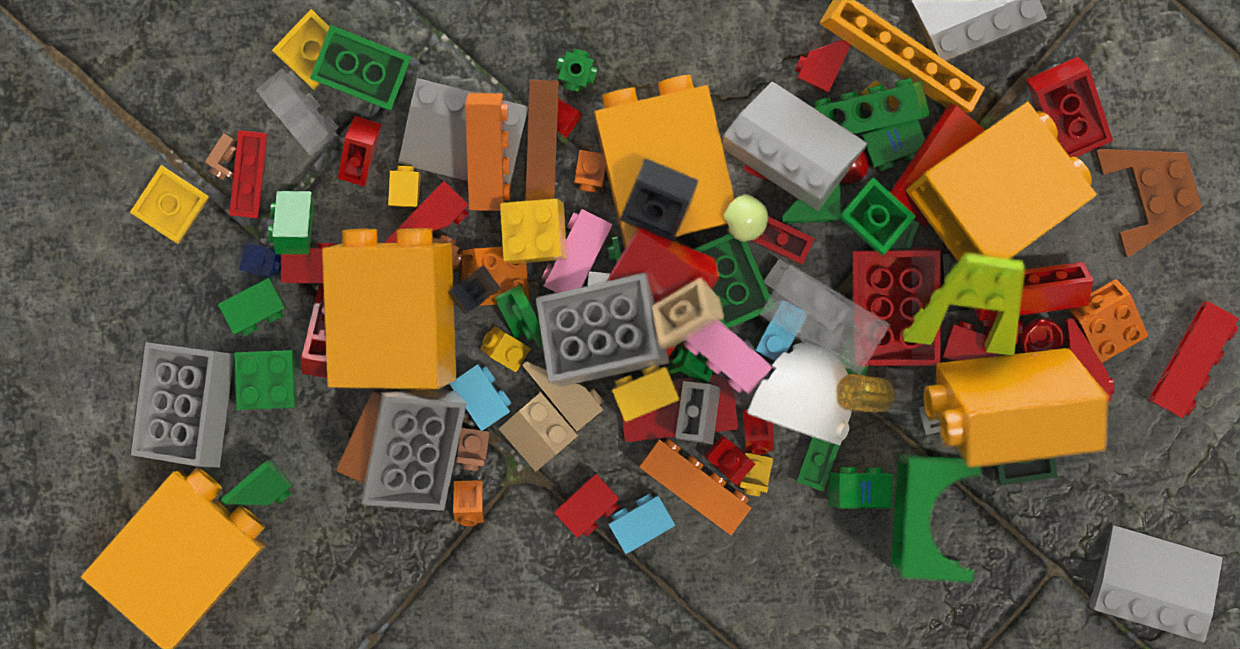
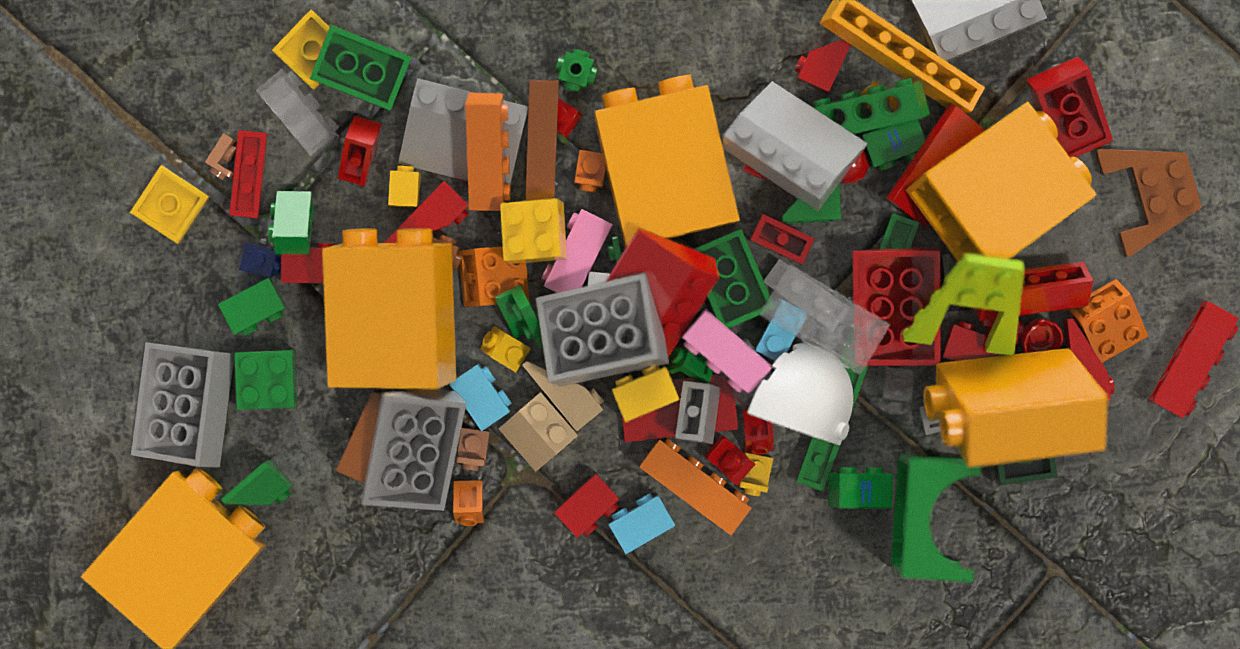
red slope [301,284,328,378] -> none
black bracket [448,265,501,314] -> none
black slope [620,158,699,241] -> none
tan slope [652,278,724,348] -> none
yellowish green hair [724,194,768,242] -> none
clear yellow piece [836,374,895,413] -> none
green slope [839,178,916,256] -> none
light grey slope [1088,525,1223,643] -> none

